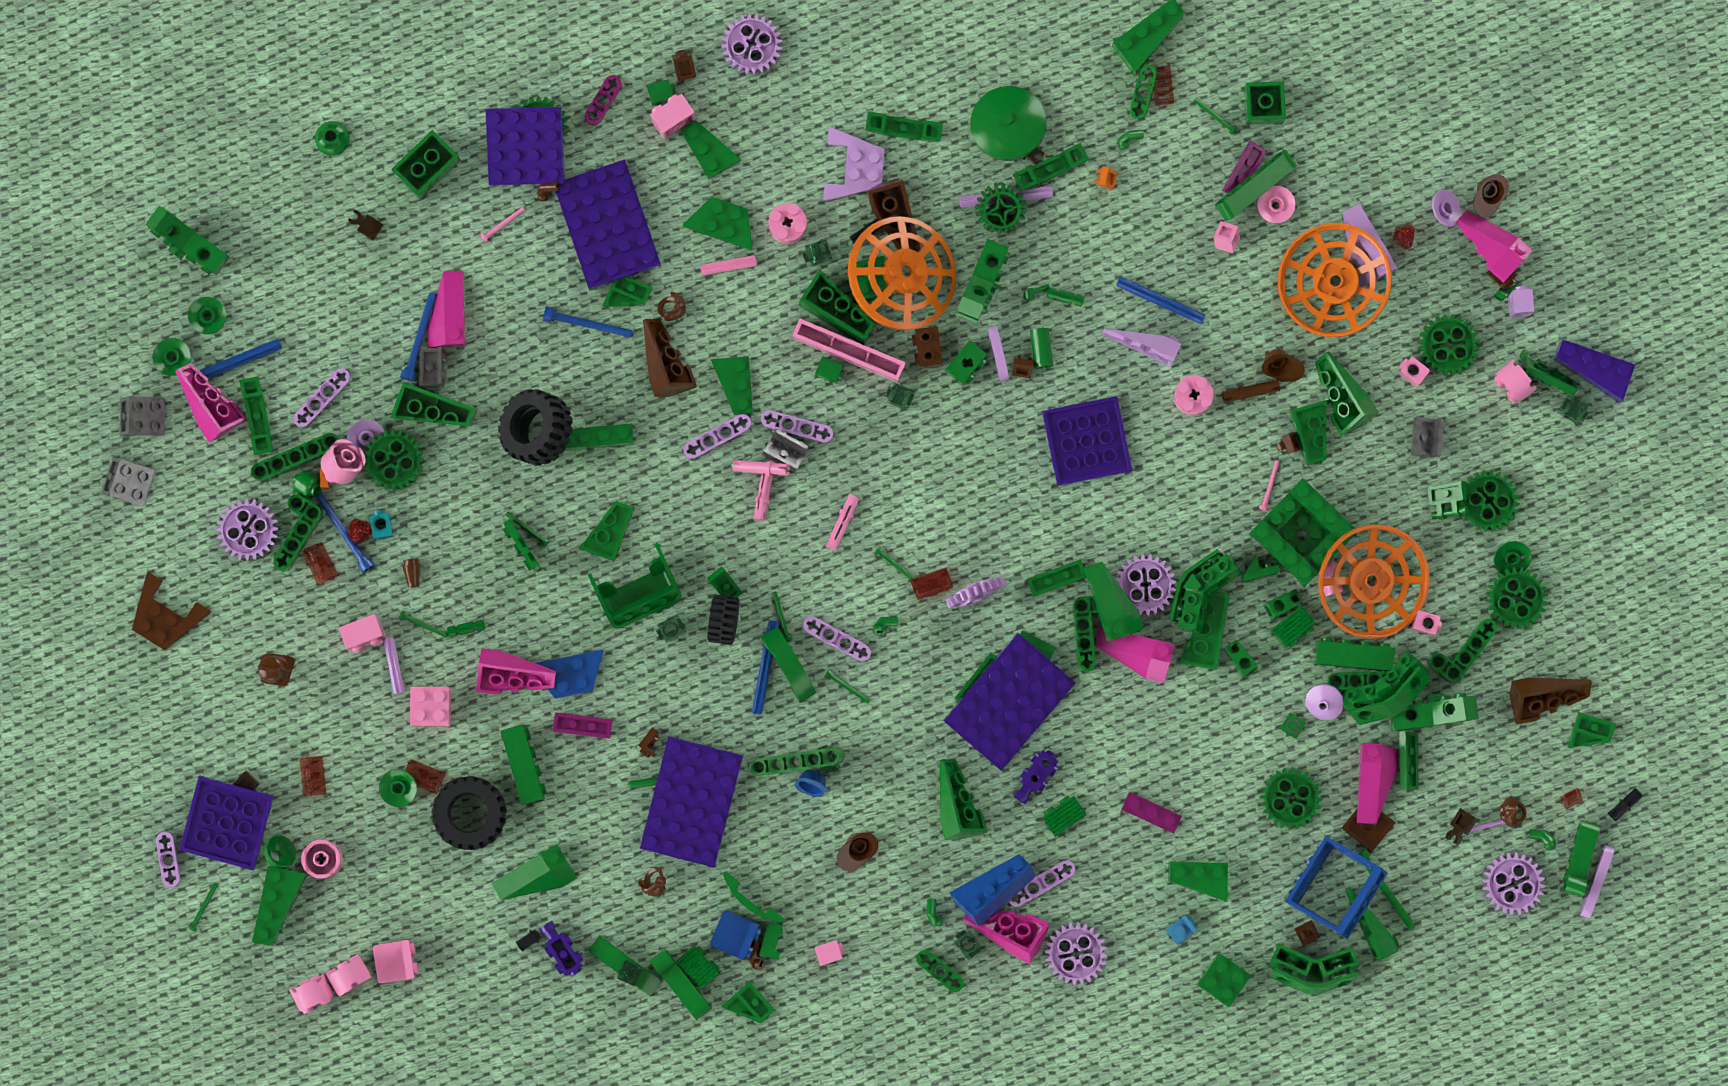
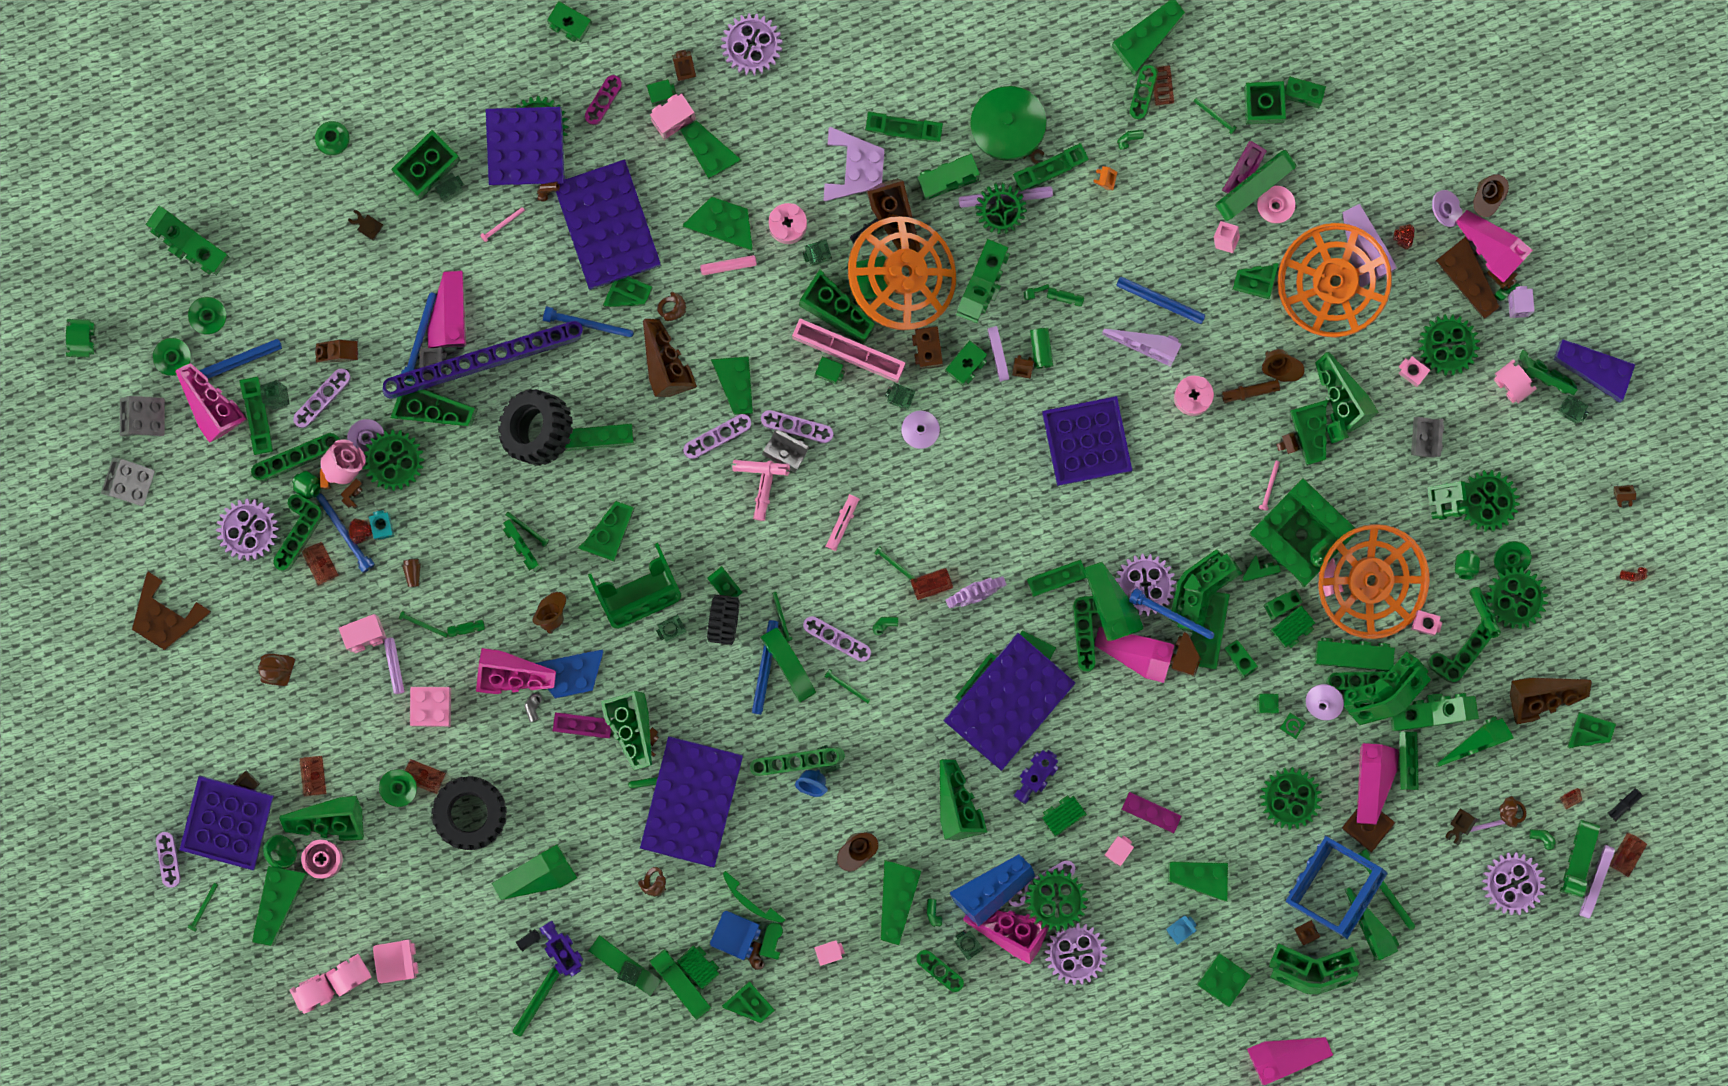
green brick [501,724,547,805] -> none
none -> green brick [66,319,95,358]
none -> clear green brick [260,380,290,410]
none -> green wedge [279,796,364,841]
none -> reddish brown slope [315,339,358,363]
none -> reddish brown bracket [340,478,363,509]
none -> dark purple beam [382,321,583,399]
none -> clear green brick [433,173,464,203]
none -> green axle [512,968,560,1037]
none -> flat silver arm [524,694,542,722]
none -> reddish brown piece [532,592,567,634]
none -> green brick [547,1,592,42]
none -> green wedge [601,691,652,771]
none -> green wedge [880,860,921,946]
none -> lavender dish [902,411,940,449]
none -> green wedge [918,153,980,201]
none -> green gear [1024,869,1088,933]
none -> bright pink brick [1104,835,1134,866]
none -> blue piece [1129,588,1214,639]
none -> reddish brown slope [1170,632,1201,677]
none -> green wing [1232,263,1279,299]
none -> dark pink wedge [1247,1037,1333,1086]
none -> green brick [1257,694,1279,714]
none -> green brick [1285,76,1326,109]
none -> green arm [1310,538,1330,567]
none -> green tile [1326,420,1349,444]
none -> reddish brown wing [1436,236,1499,319]
none -> green wedge [1436,716,1514,767]
none -> green head [1455,550,1480,580]
none -> green pin [1469,587,1501,638]
none -> clear red slope [1609,833,1647,877]
none -> reddish brown tile [1614,485,1636,507]
none -> clear red arm [1620,567,1648,582]

